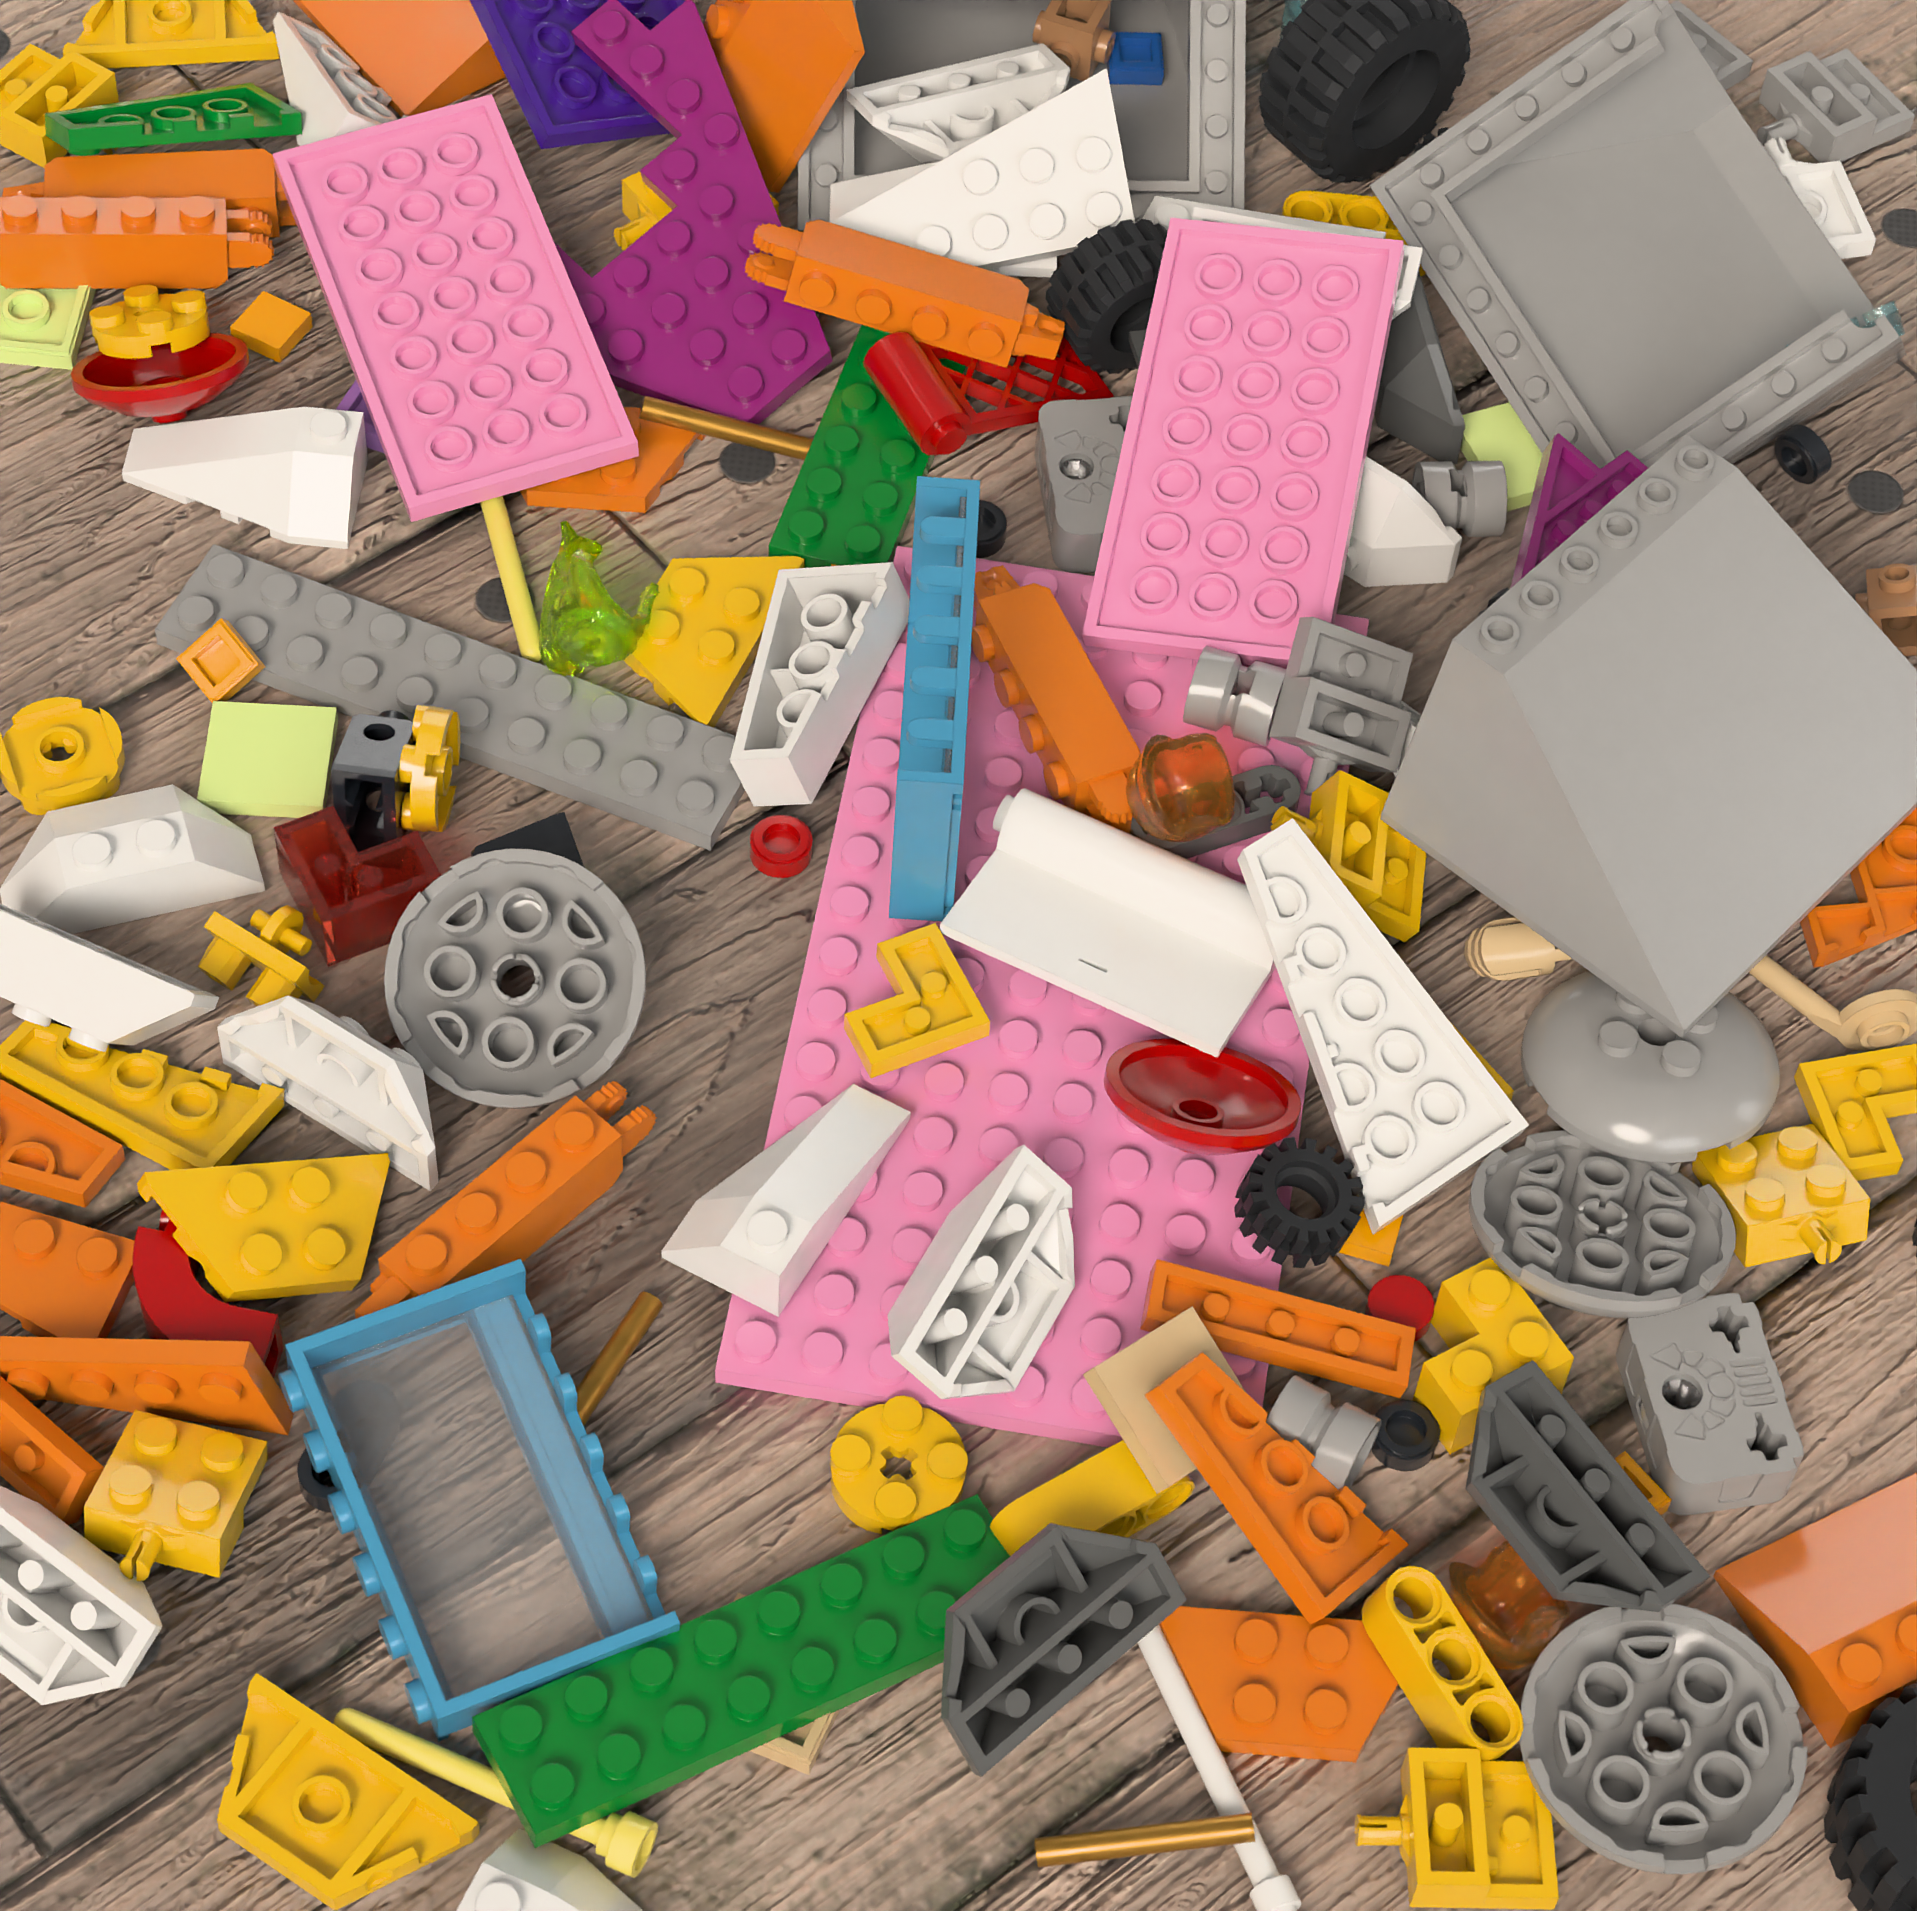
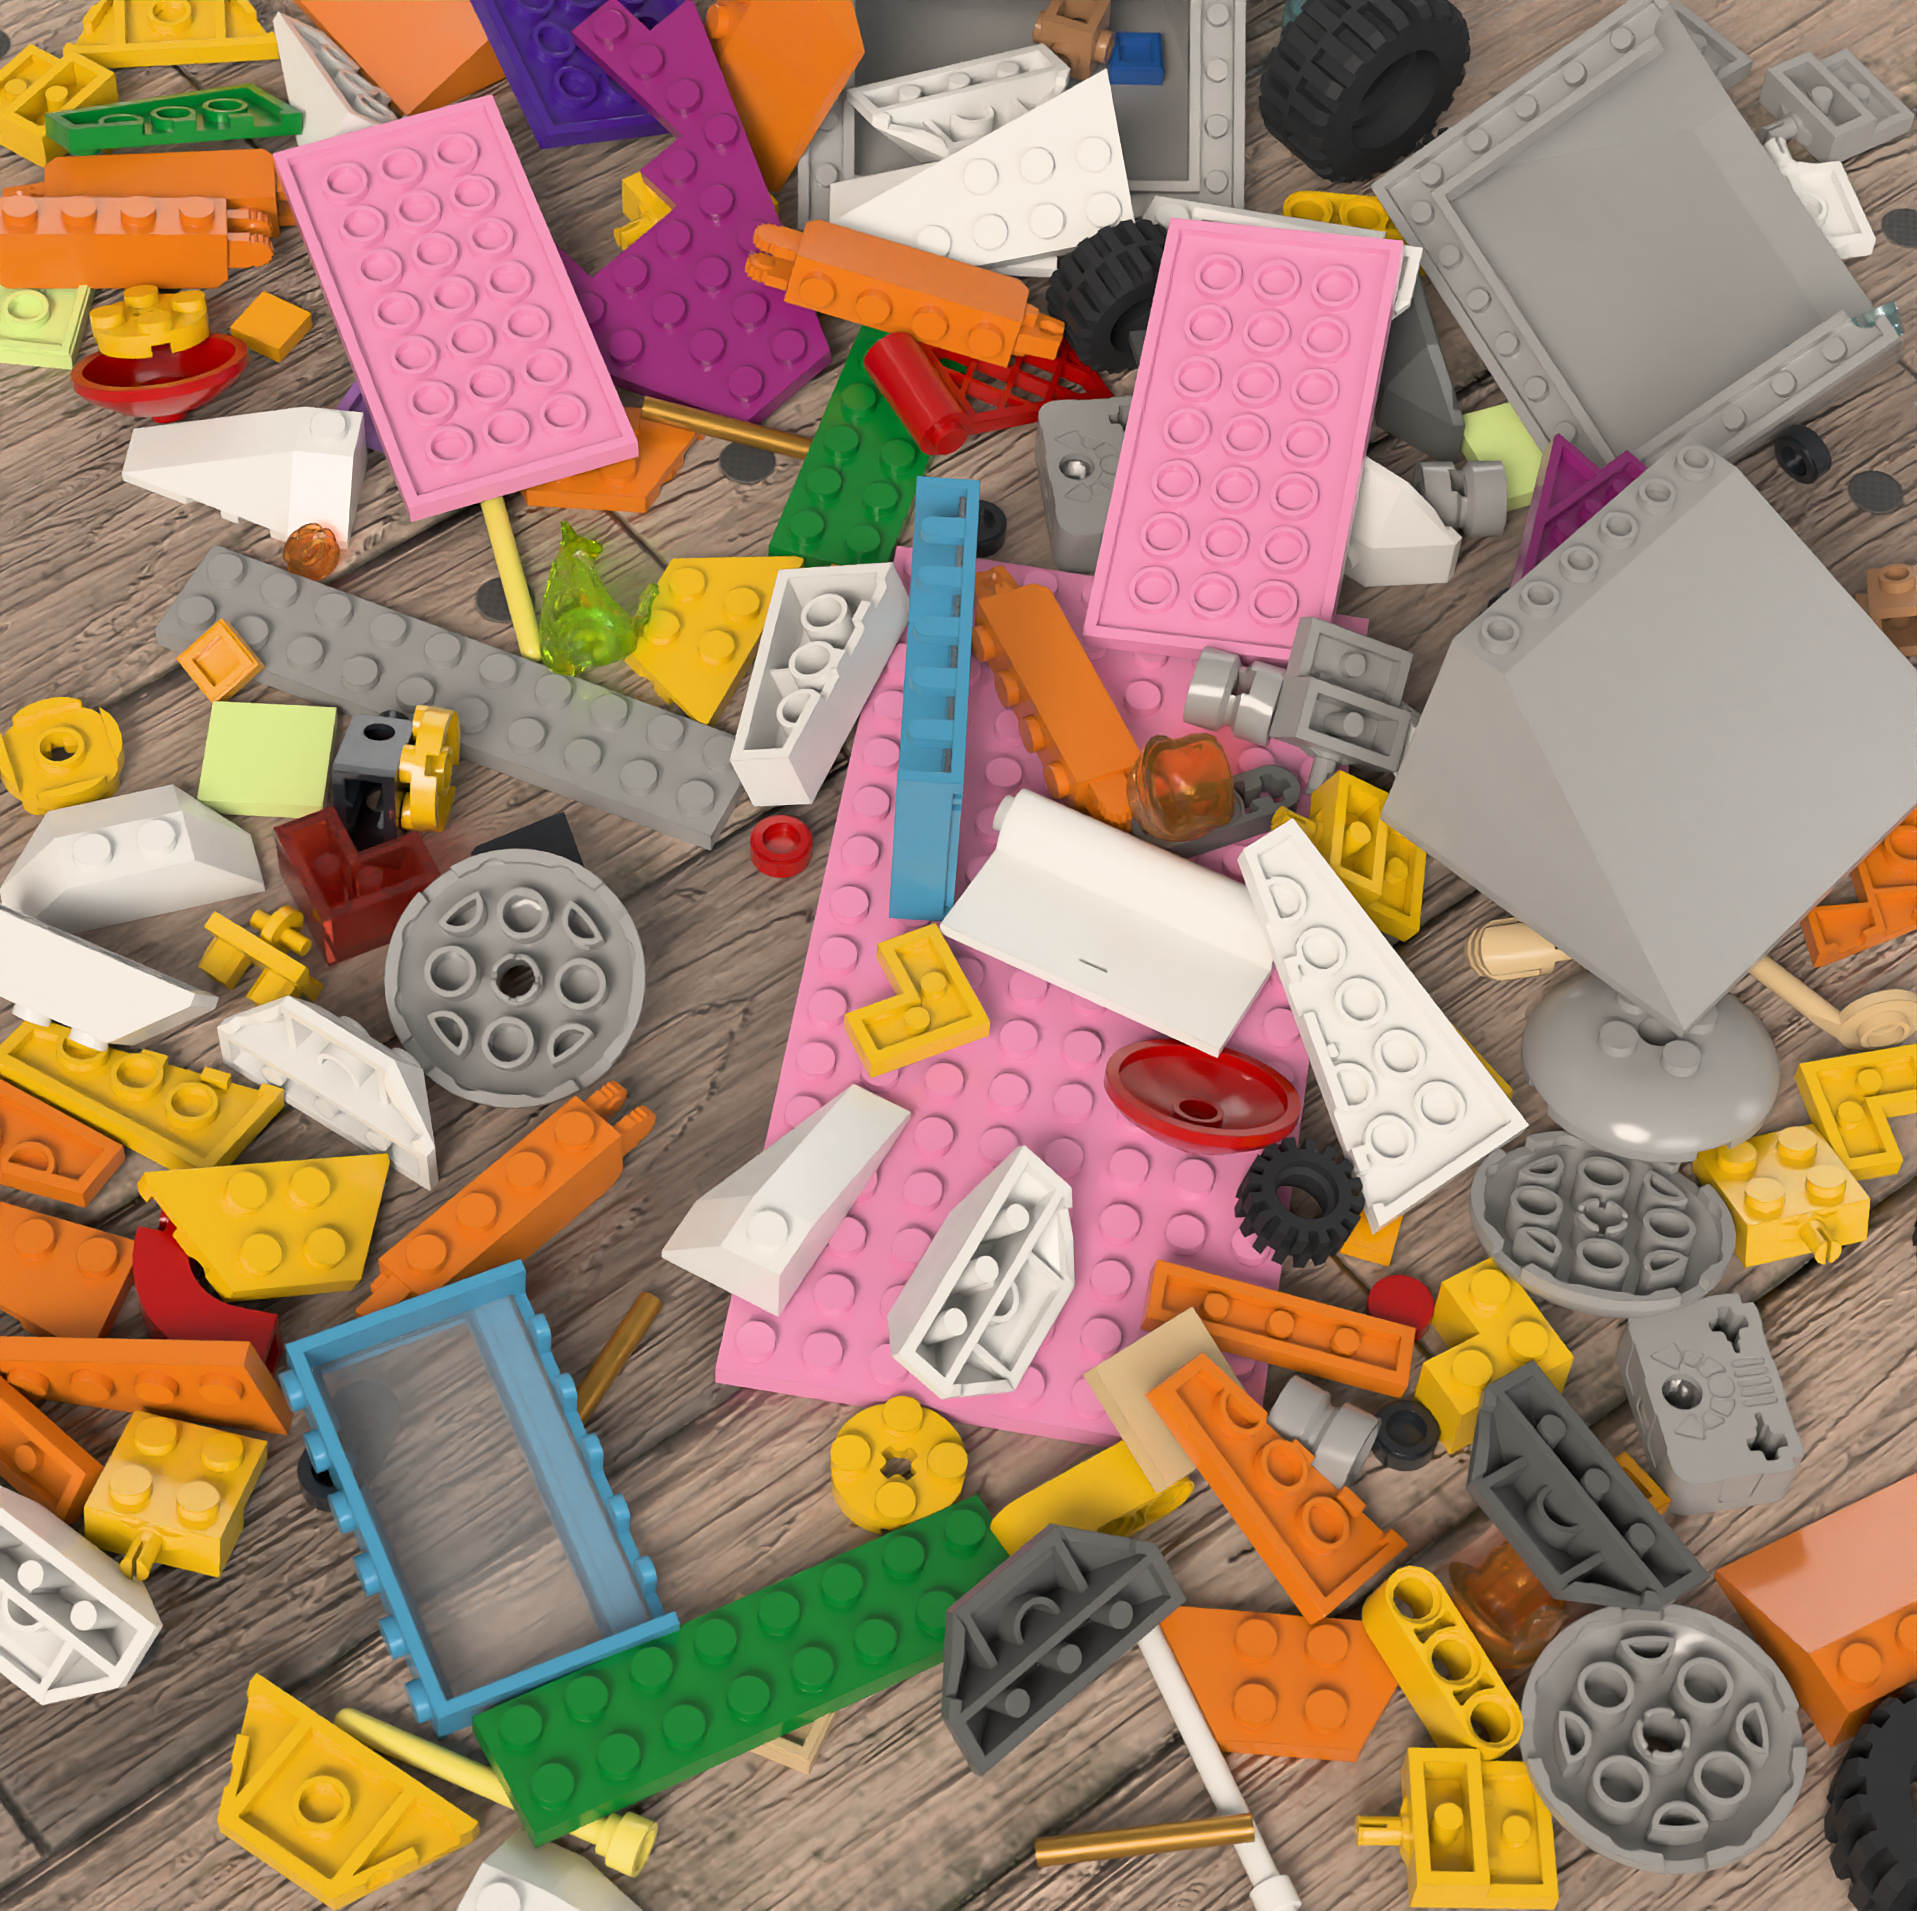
none -> clear orange plate [282,523,340,581]

